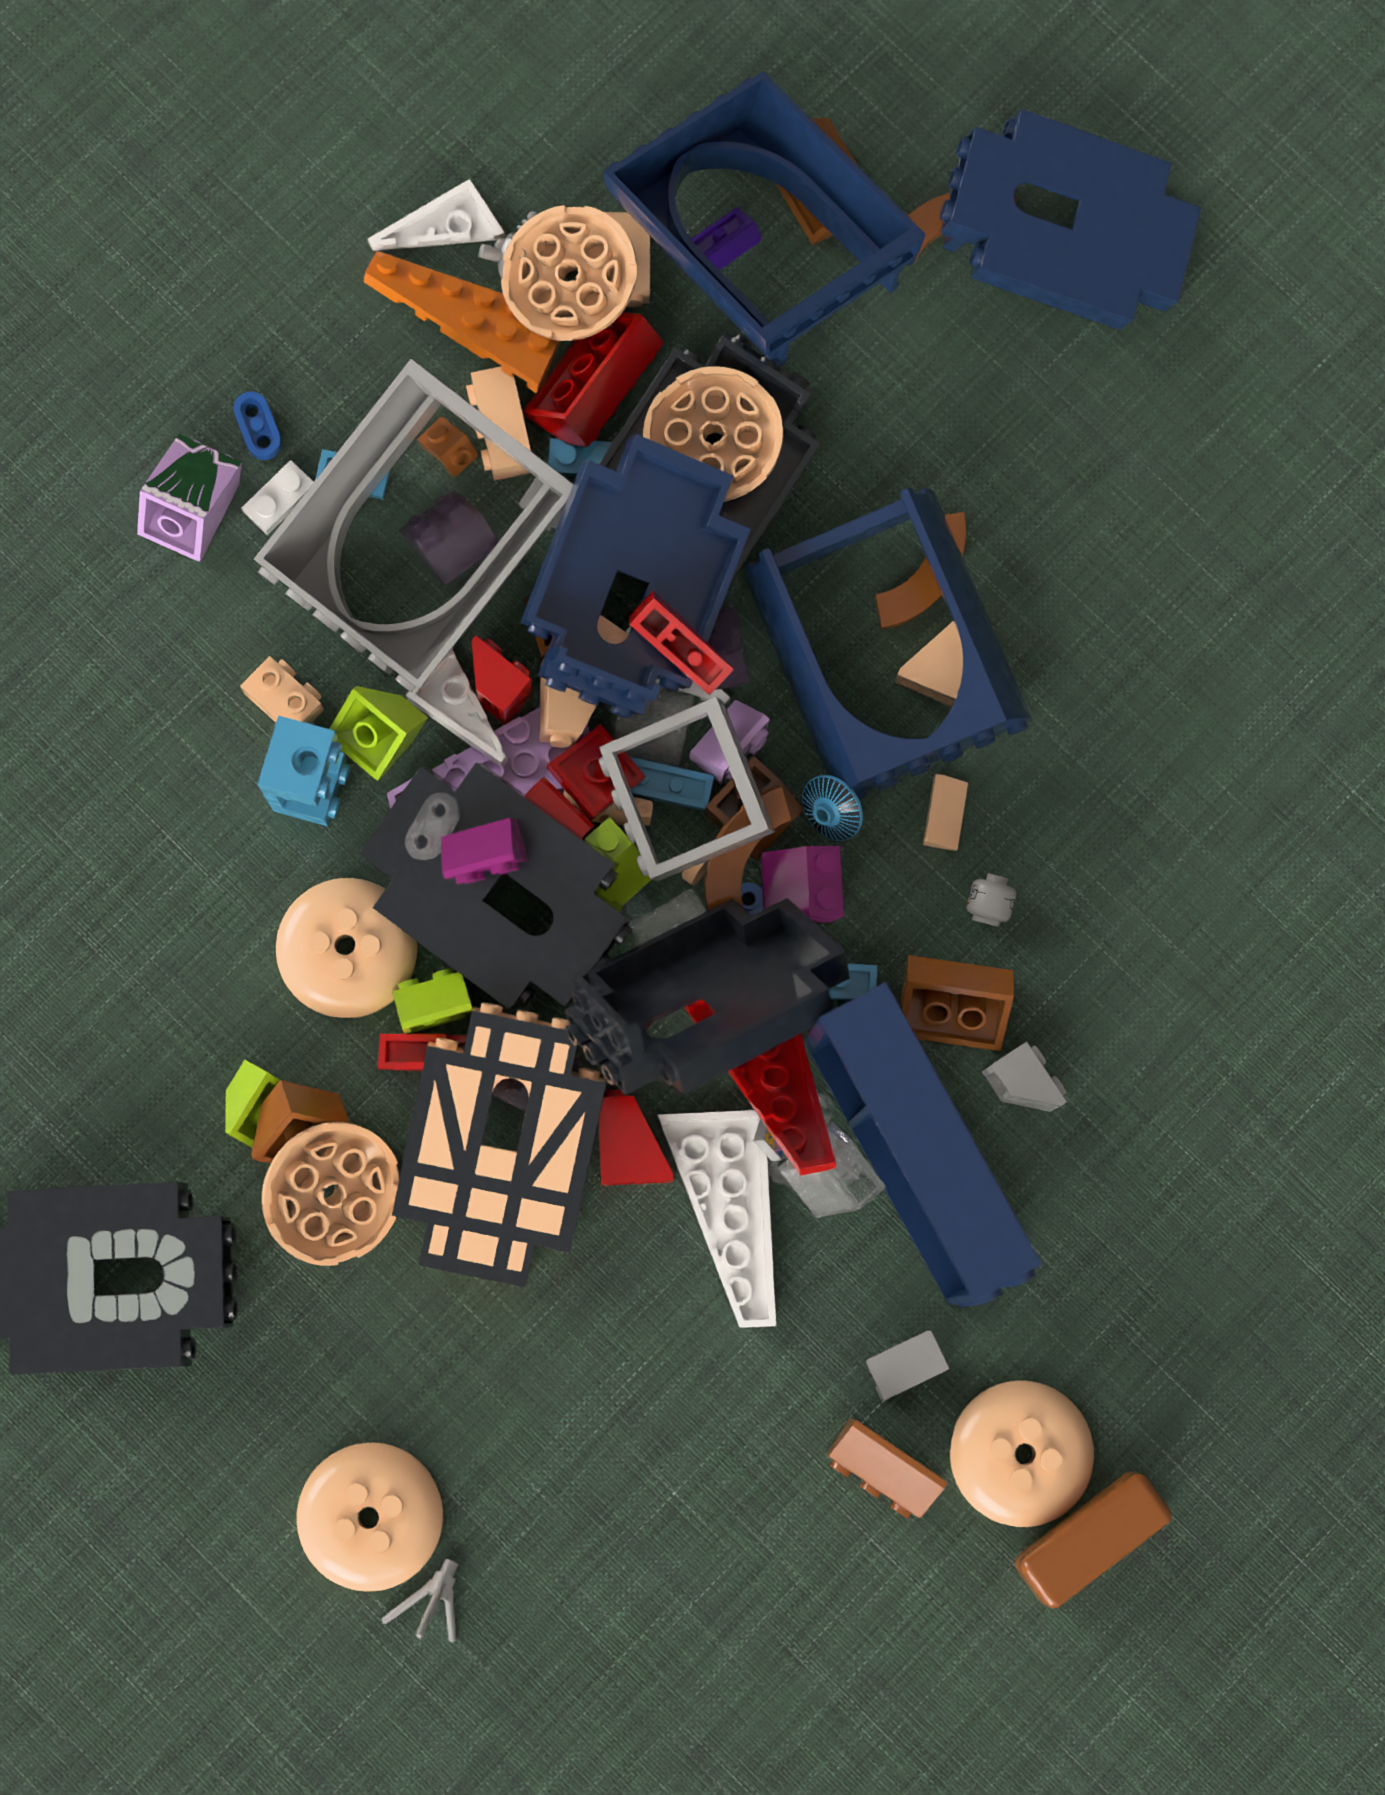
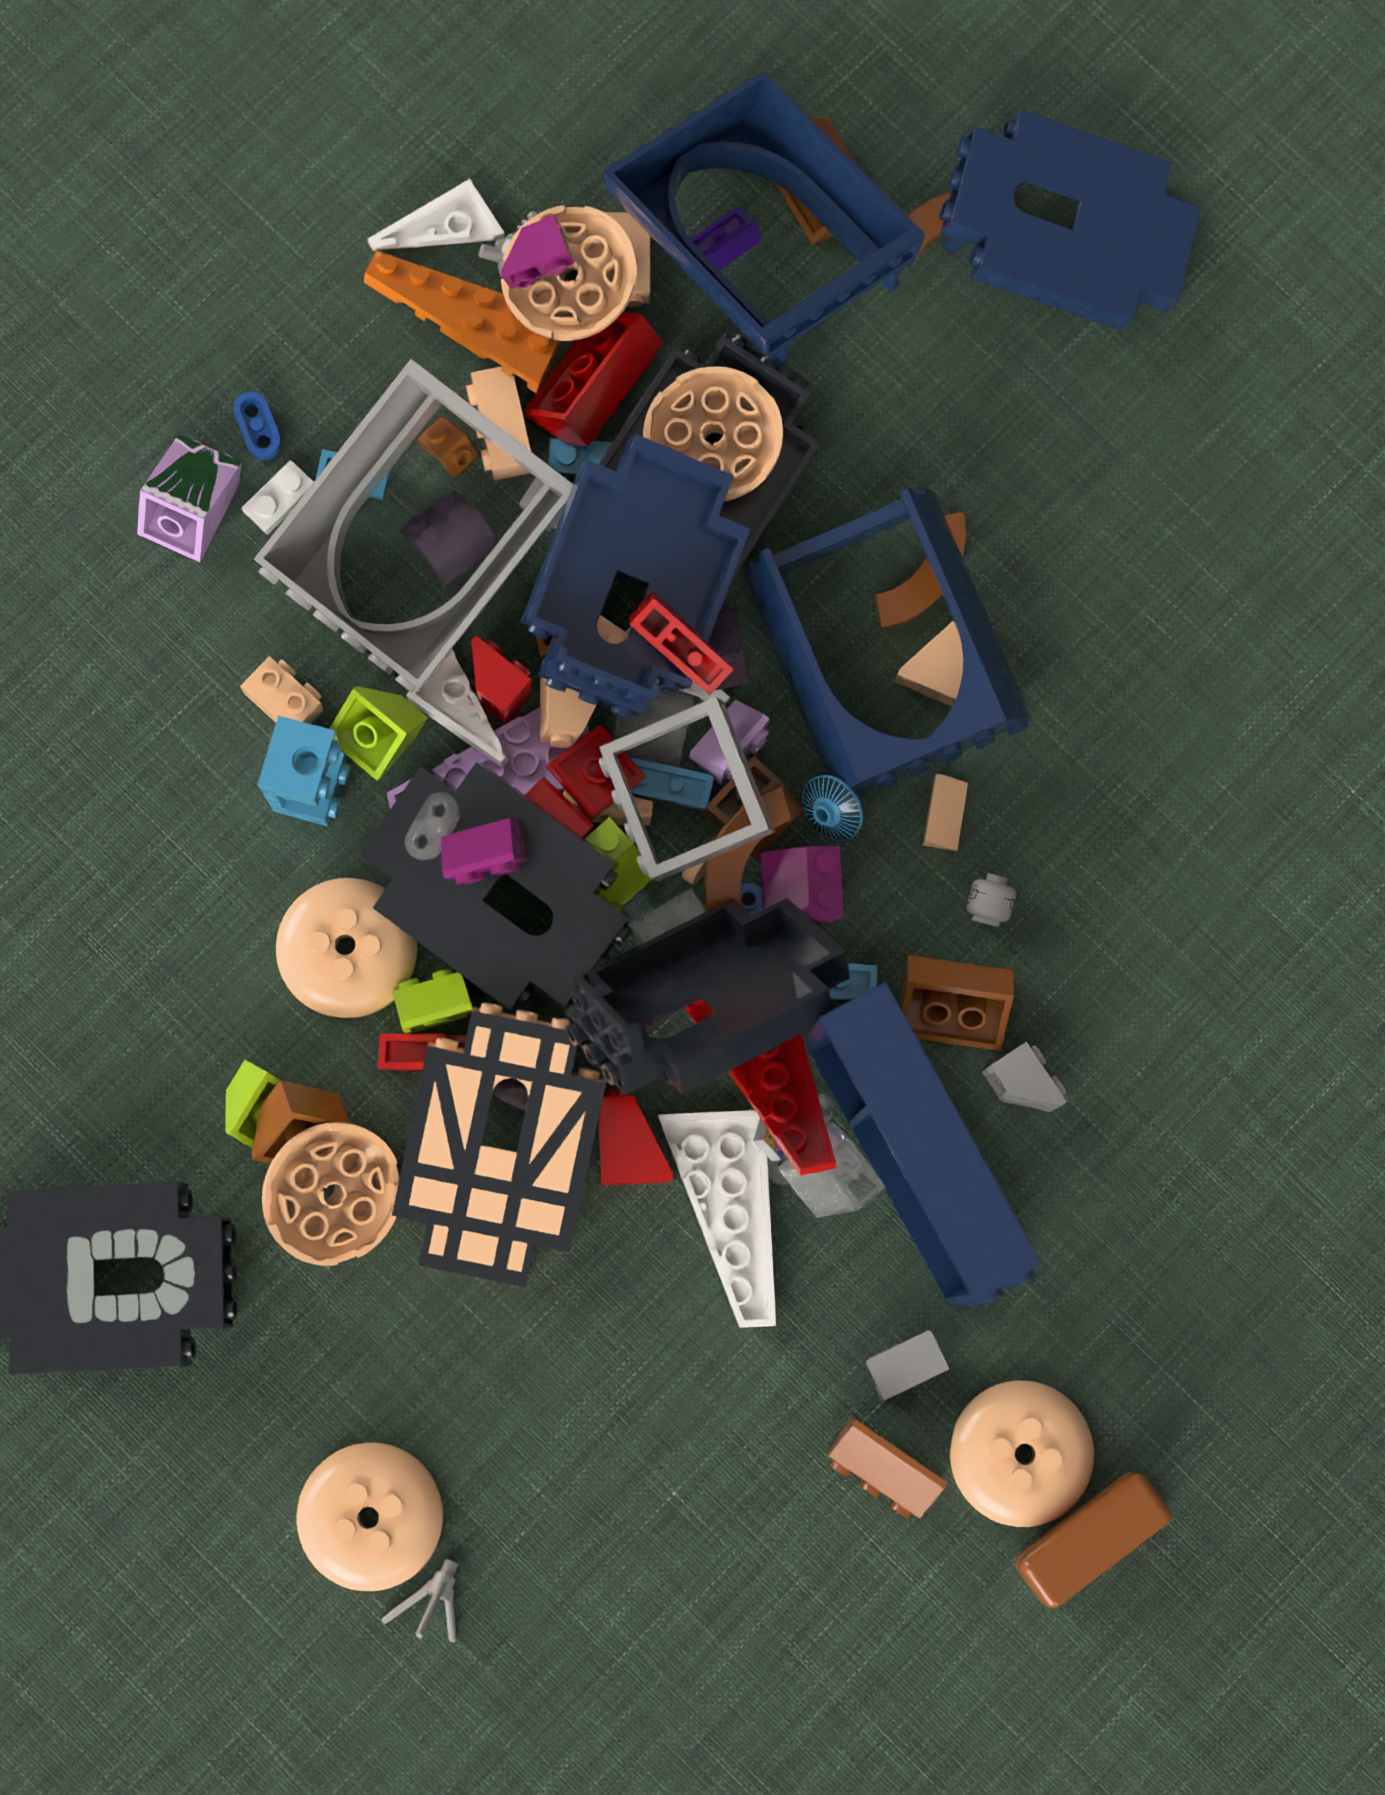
none -> magenta slope [501,215,575,289]

